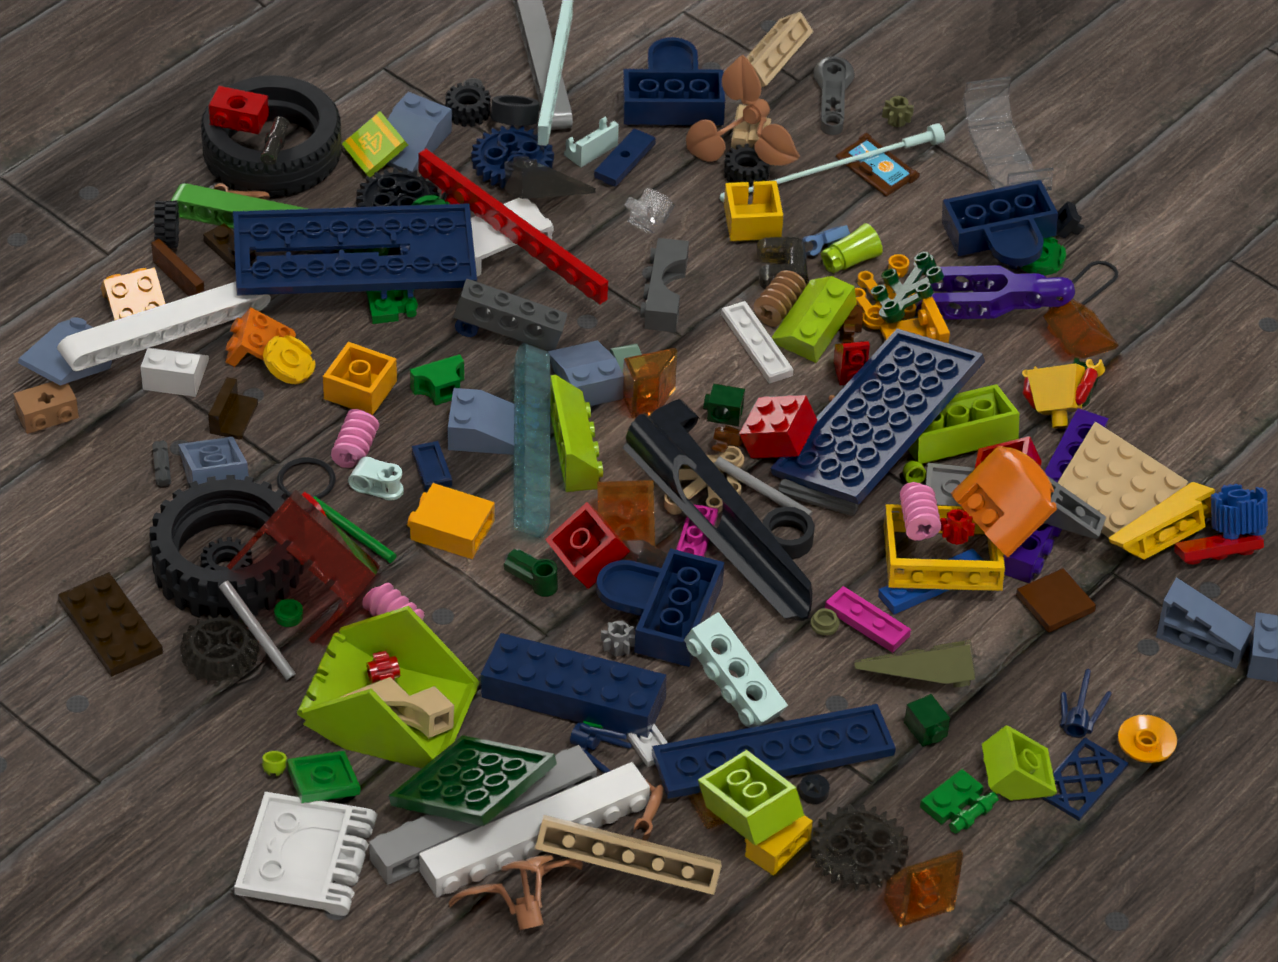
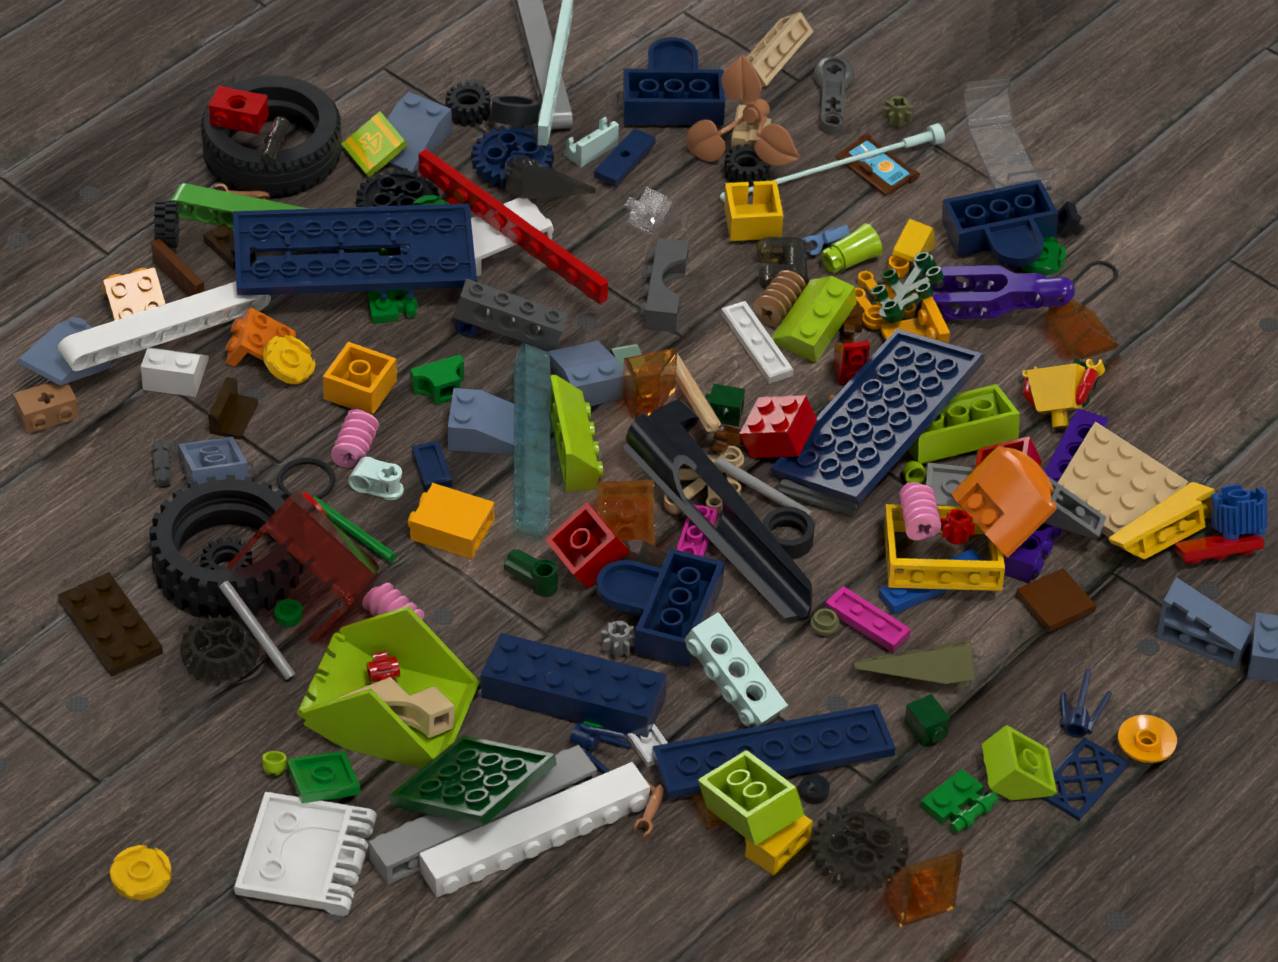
nougat plant [449,856,583,930] -> none
tan brick [535,815,722,895] -> none
none -> yellow tile [110,845,172,901]
none -> tan axle [664,351,721,433]
none -> yellow slope [892,219,936,262]

